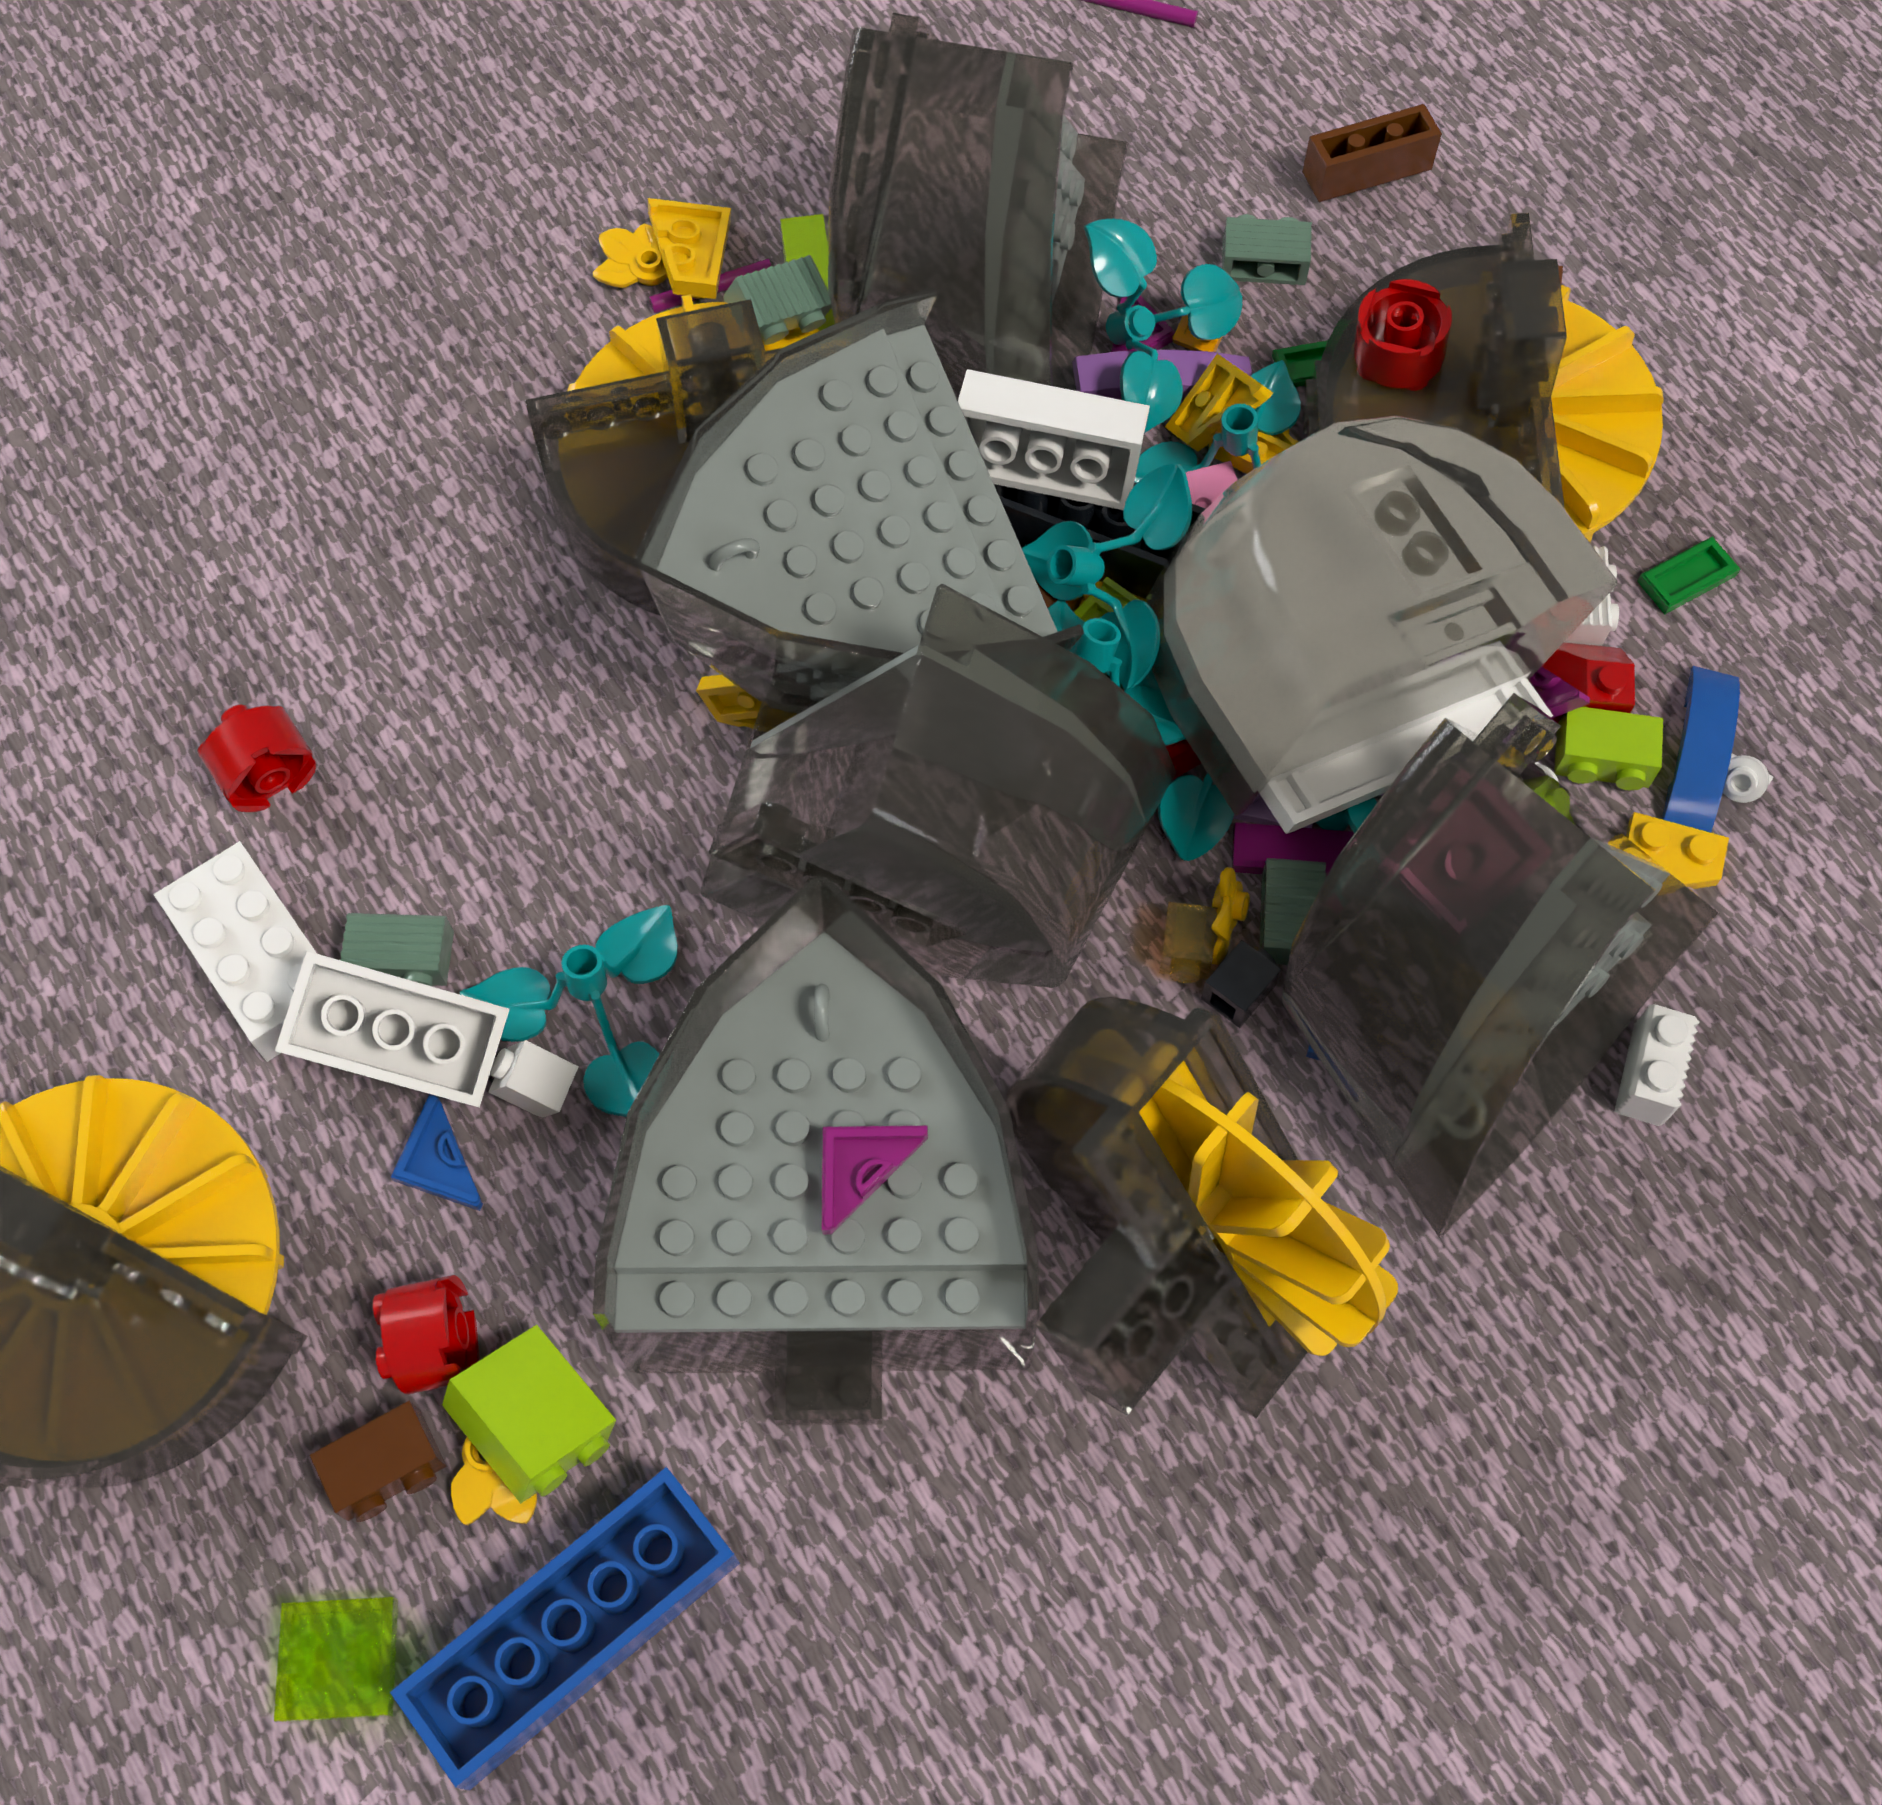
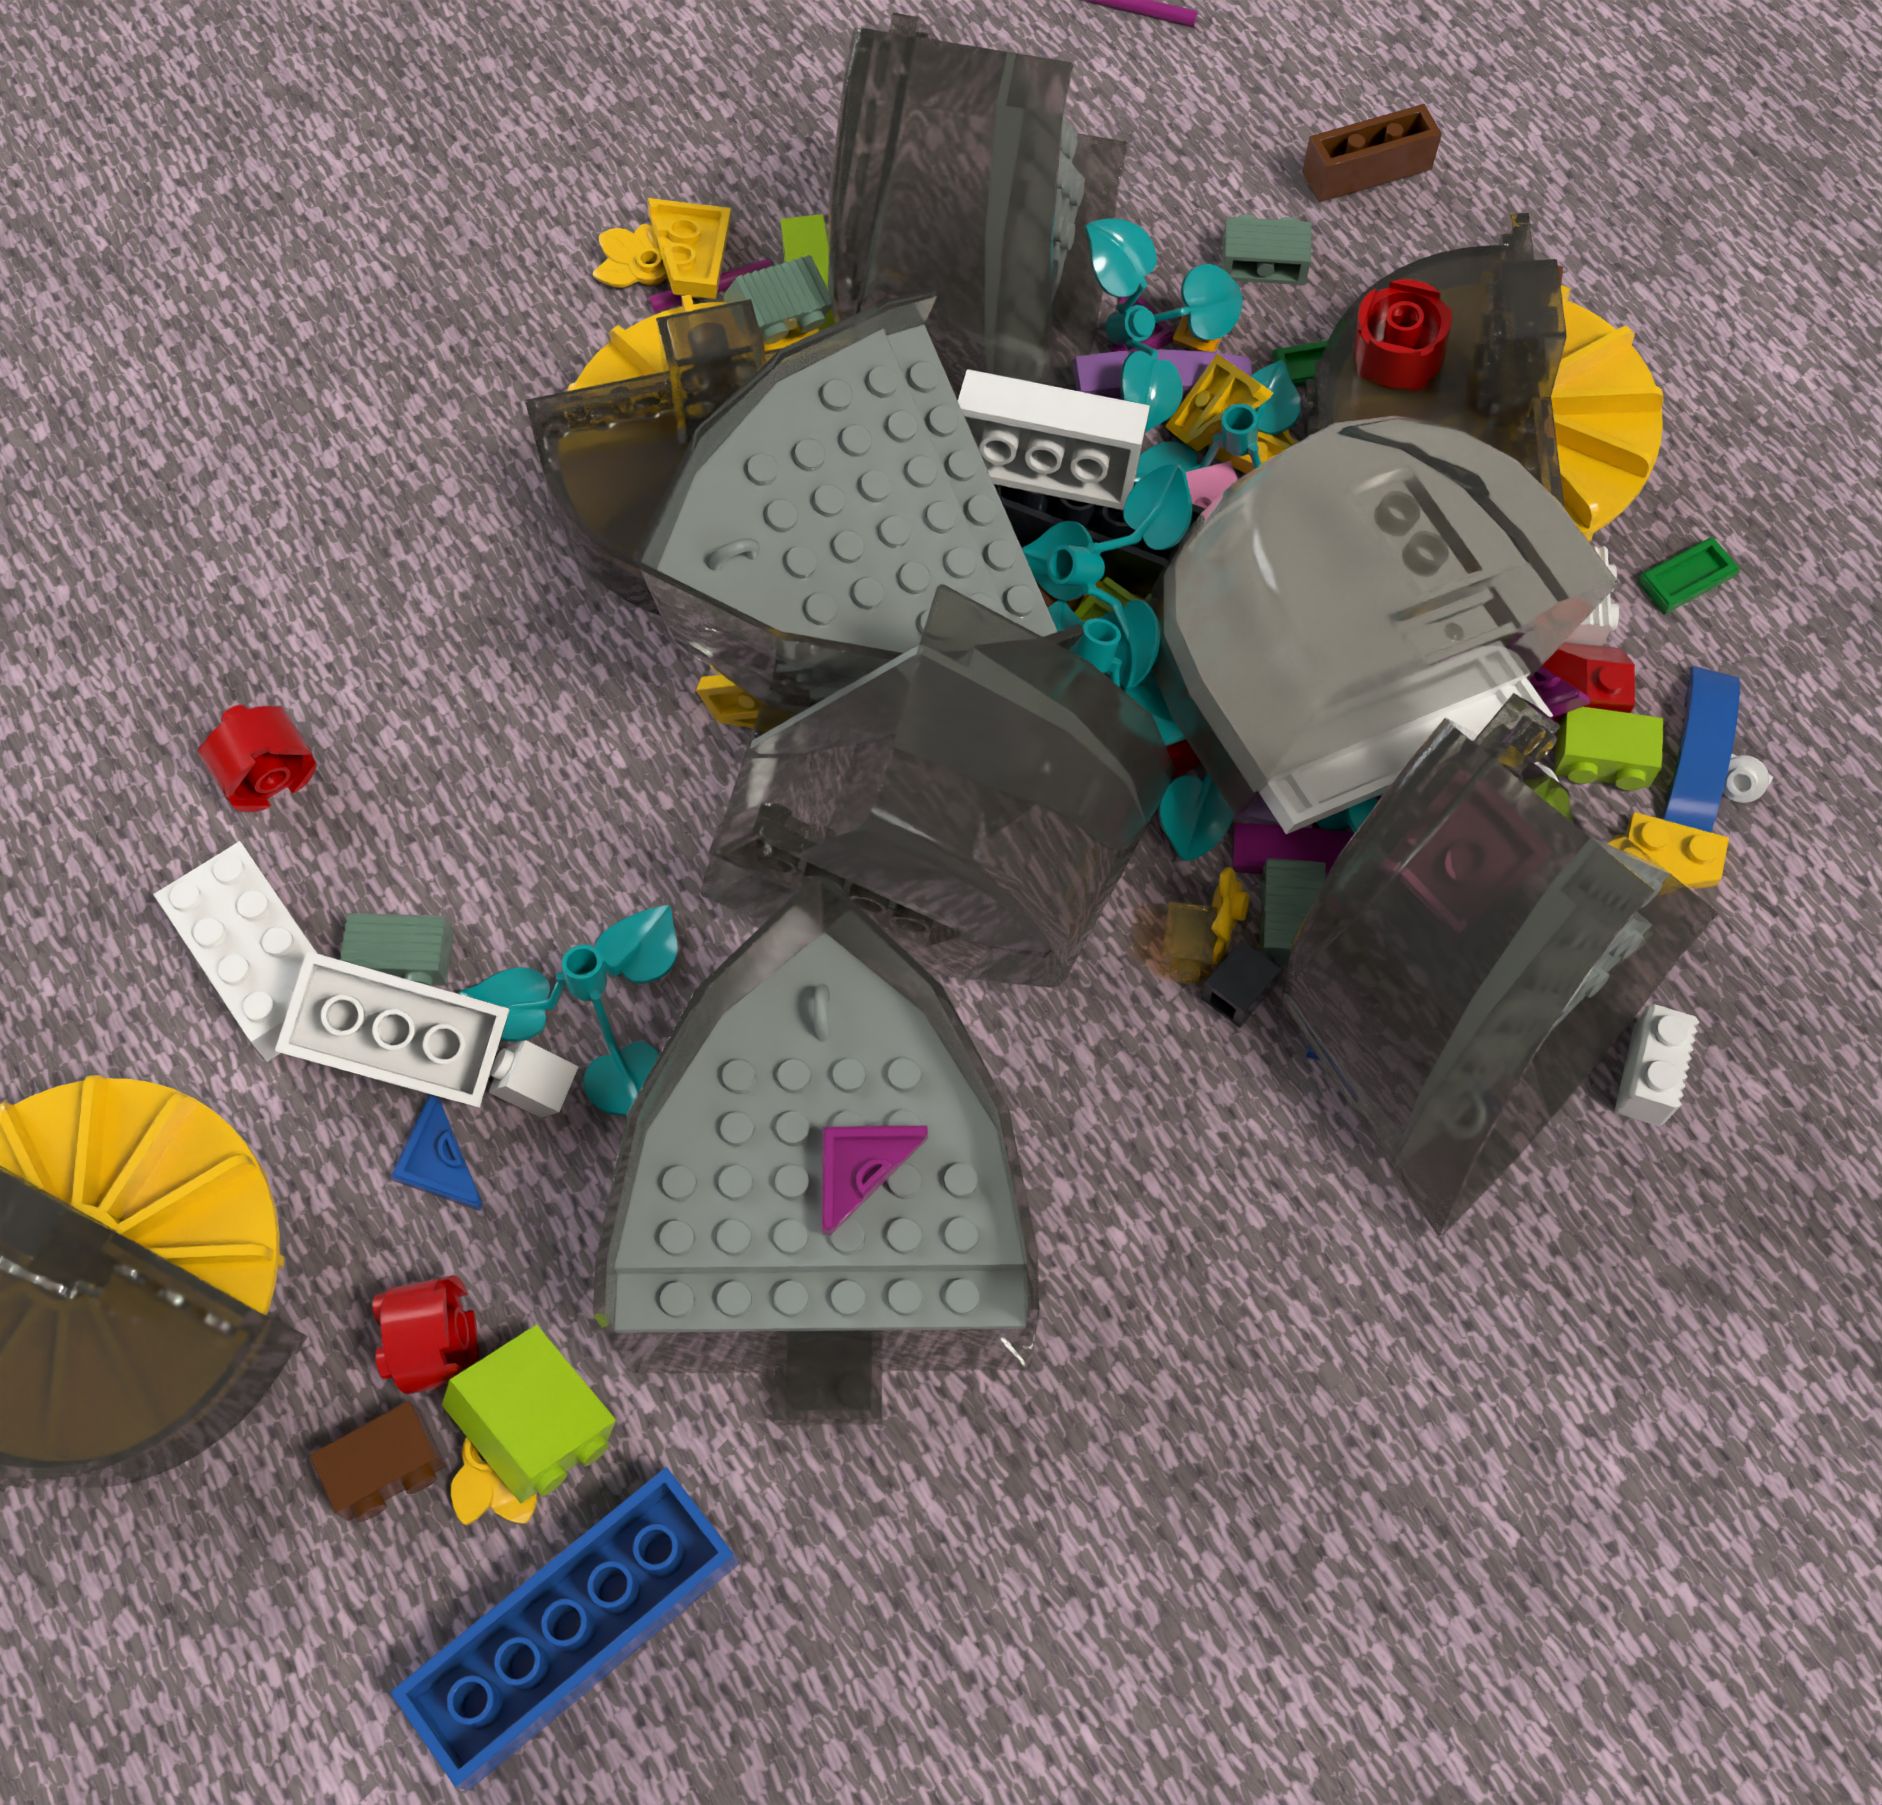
clear neon green plate [274,1597,398,1723] -> none
clear smoke piece [1006,997,1398,1419] -> none

